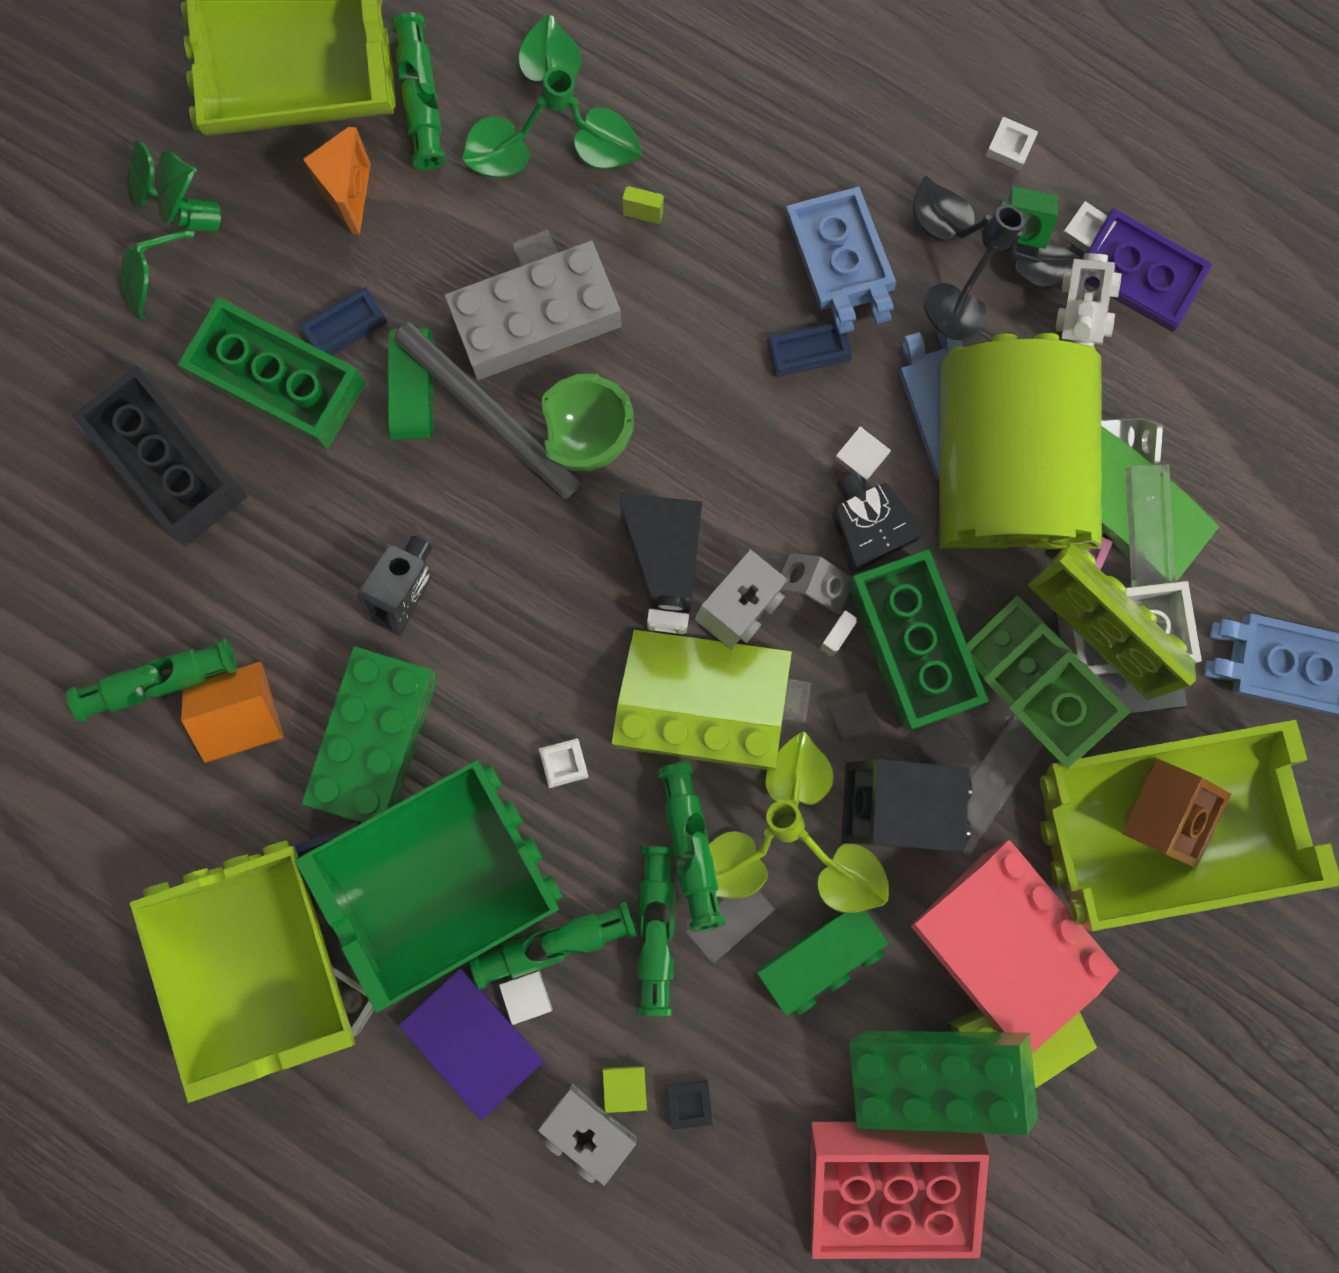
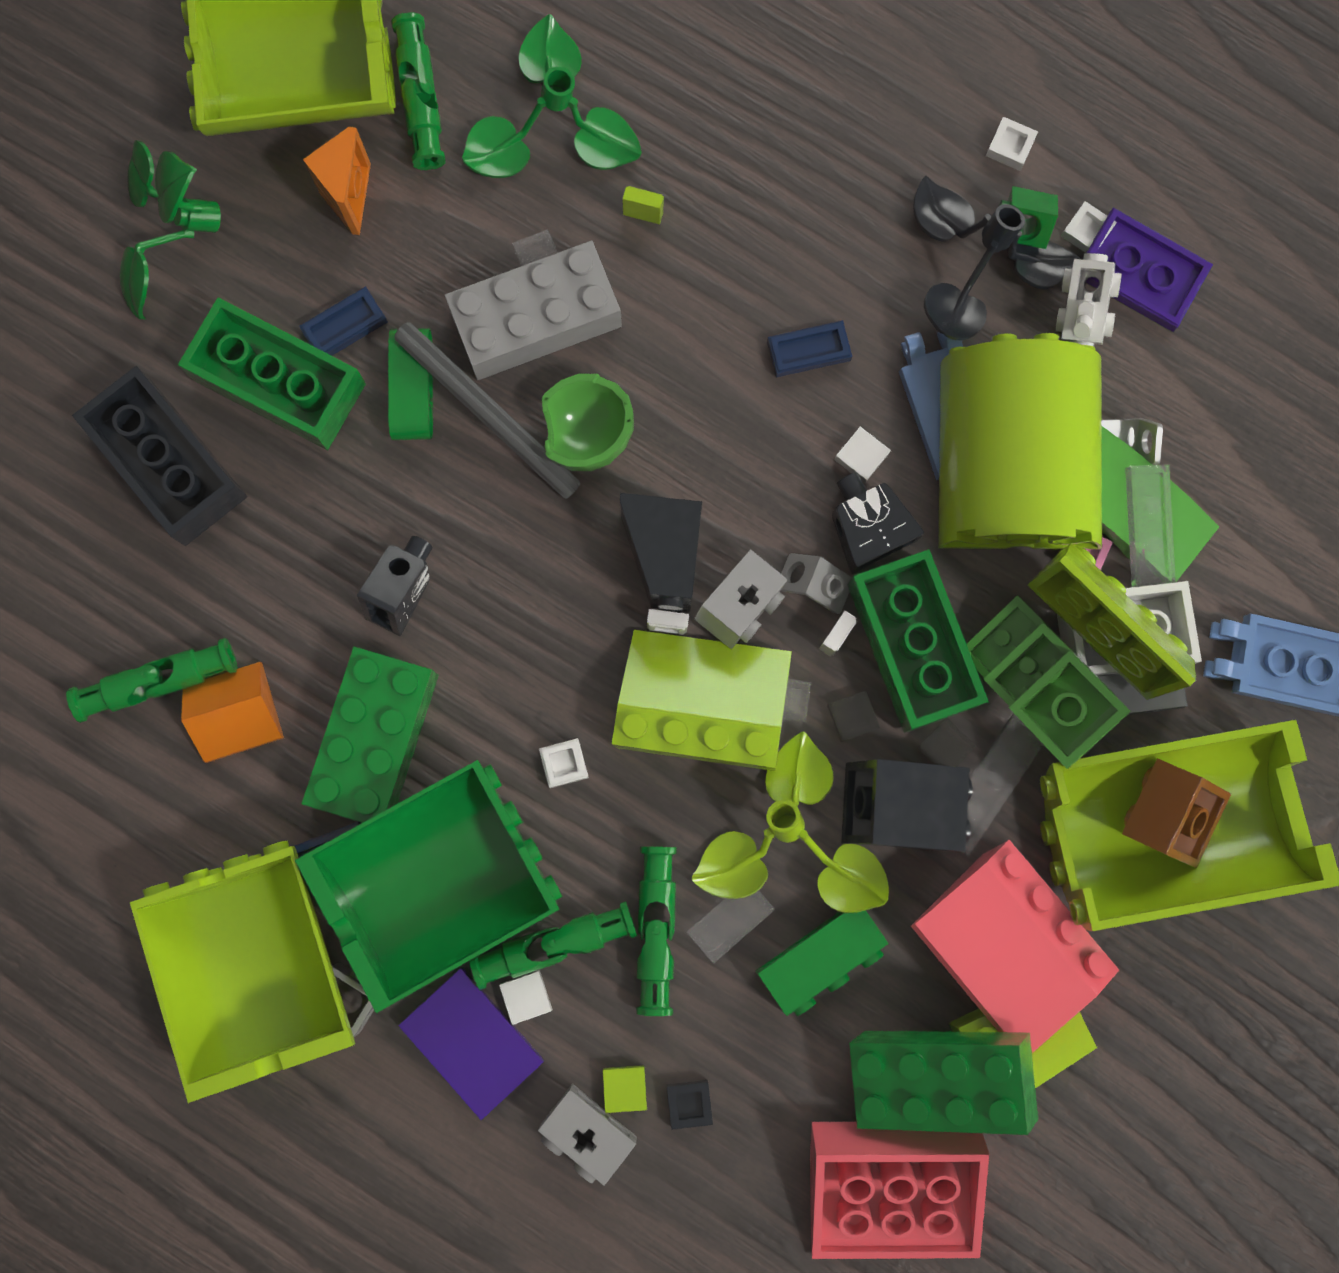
green piece [657,762,726,932] -> none
medium blue tile [786,187,896,334] -> none

